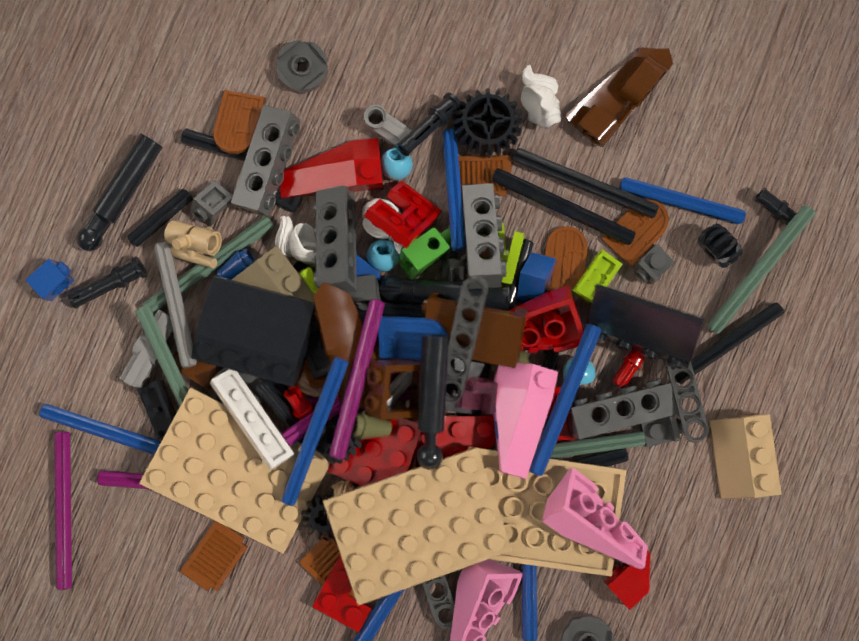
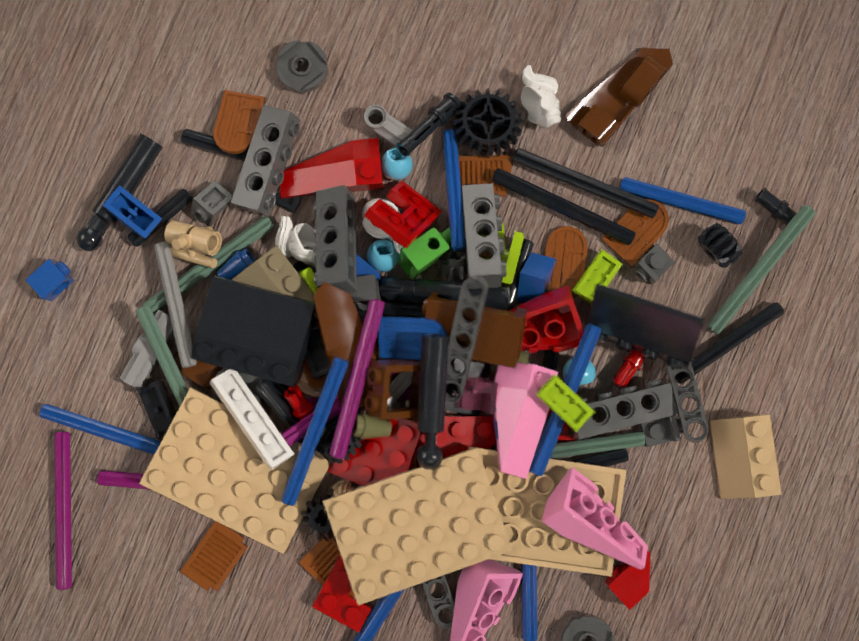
black pin [68,256,147,309] -> none
none -> blue slope [103,185,162,239]
none -> lime plate [535,374,595,432]

